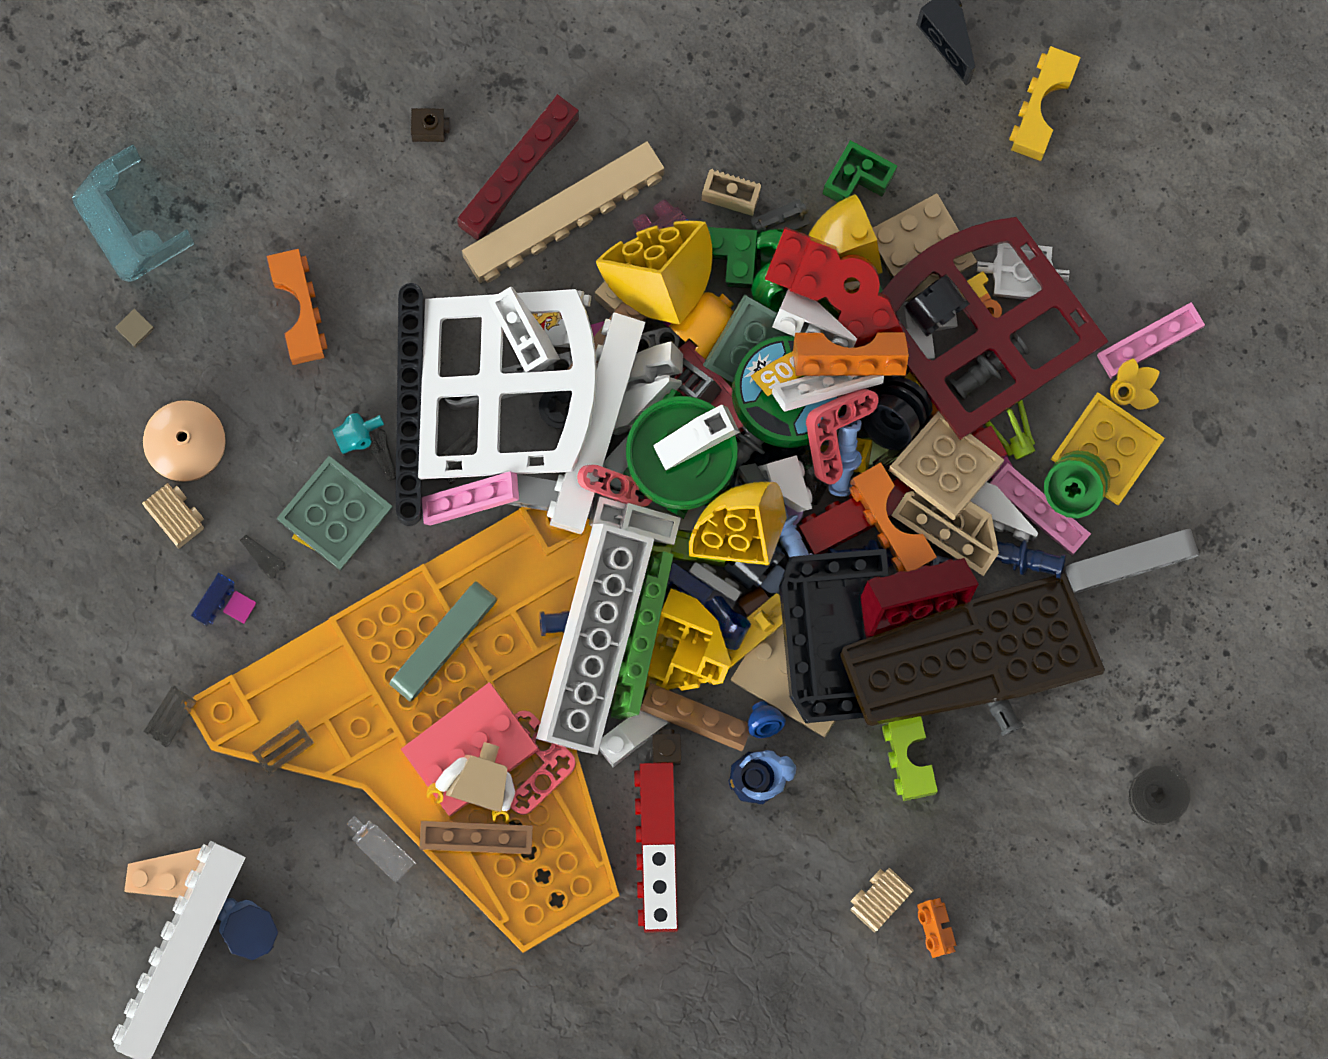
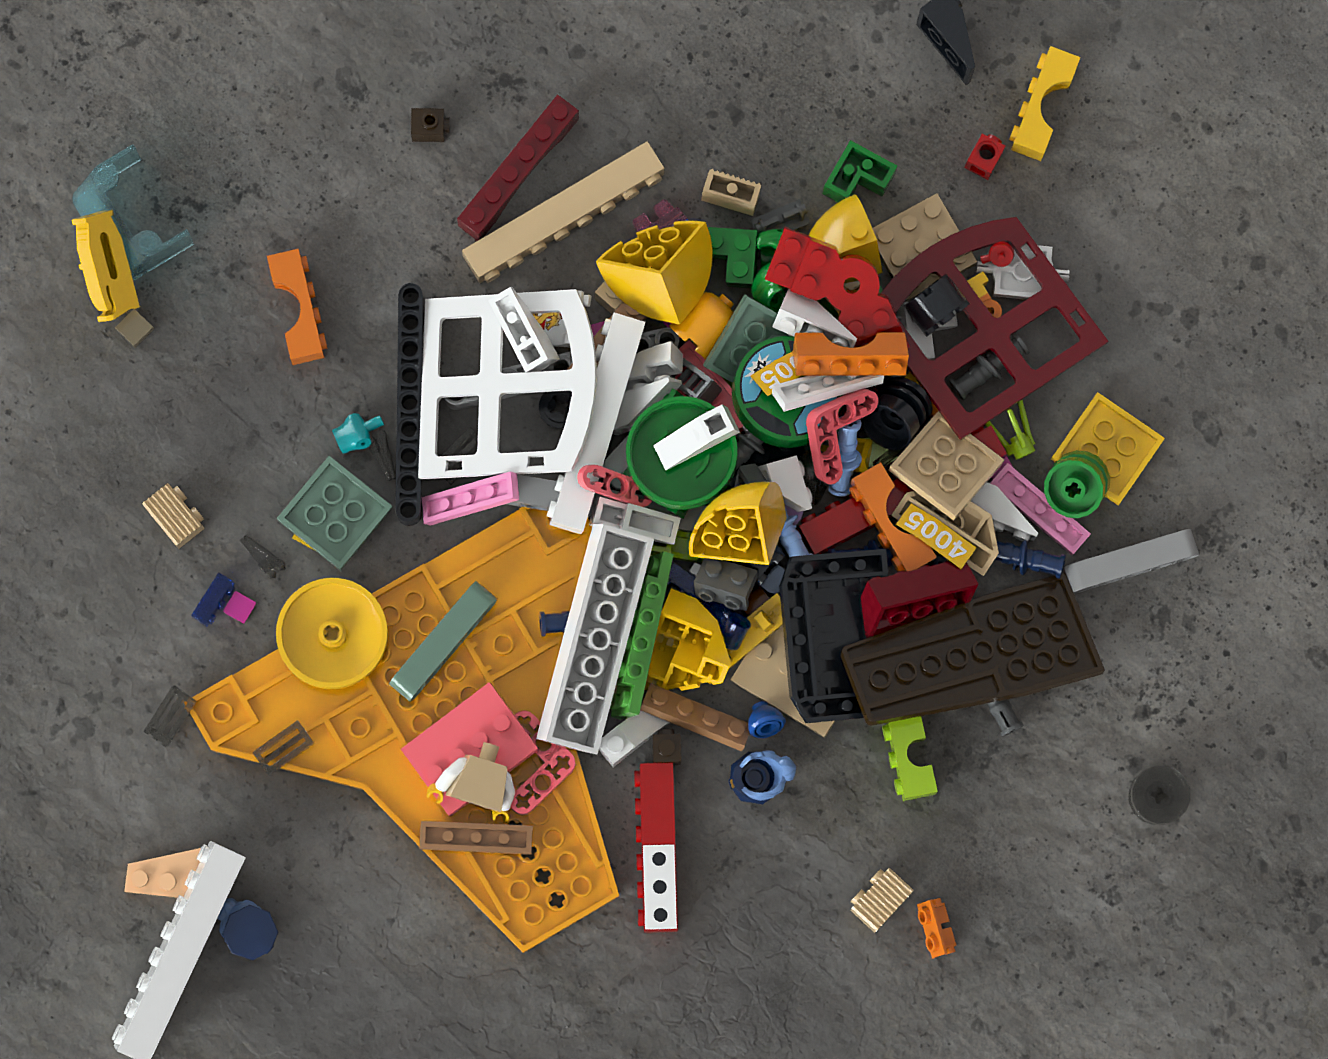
light nougat dish [143,401,226,482] -> none
clear hinge [347,816,415,883] -> none
bright pink plate [1097,302,1205,379] -> none
yellow plate [1110,358,1159,410] -> none
none -> yellow piece [71,210,140,322]
none -> yellow dish [276,578,388,689]
none -> dark grey bracket [694,558,758,611]
none -> yellow sticker [896,503,976,569]
none -> red brick [965,134,1006,180]
none -> red piece [980,241,1014,267]

